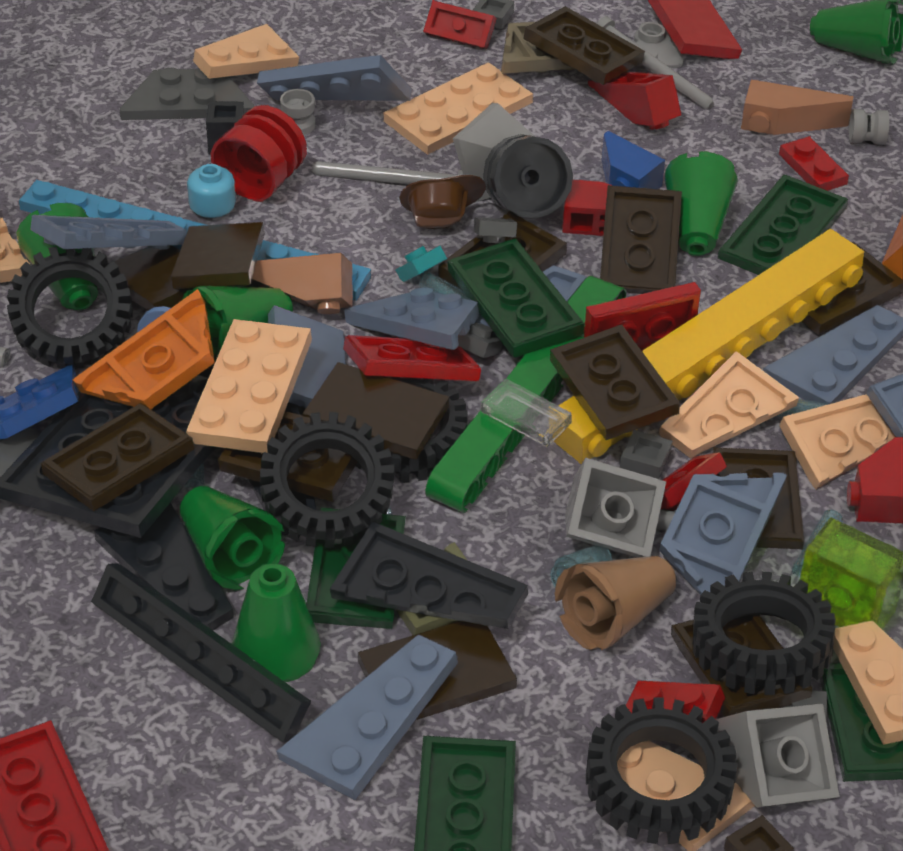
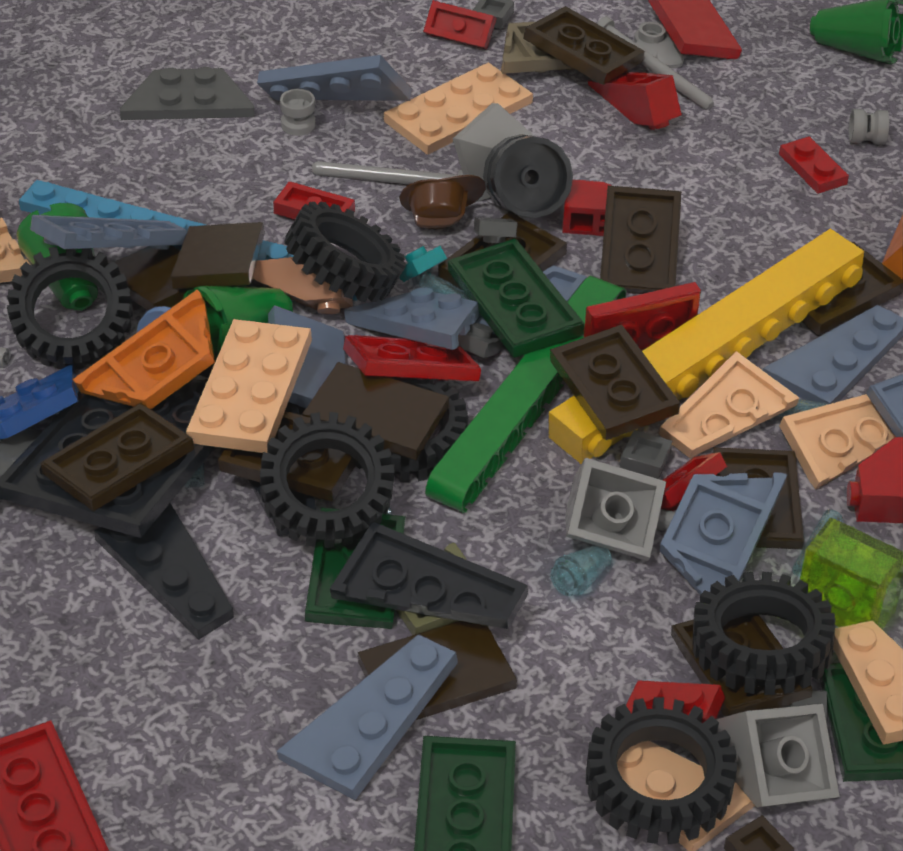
black plate [91,563,311,742] -> none
green cone [180,486,285,590] -> none
medium azure head [187,164,236,218] -> none
light nougat wing [193,24,299,79] -> none
black panel [206,101,244,155] -> none
red wheel [211,105,307,202] -> none
green cone [232,564,321,682] -> none
clear tile [481,378,572,447] -> none
medium nougat cone [555,556,676,650] -> none
blue slope [601,131,665,189] -> none
green cone [665,151,738,256] -> none
dark green tile [717,174,848,275] -> none
nougat slope [741,79,854,135] -> none
none -> red plate [273,181,355,219]
none -> black tyre [284,202,406,303]

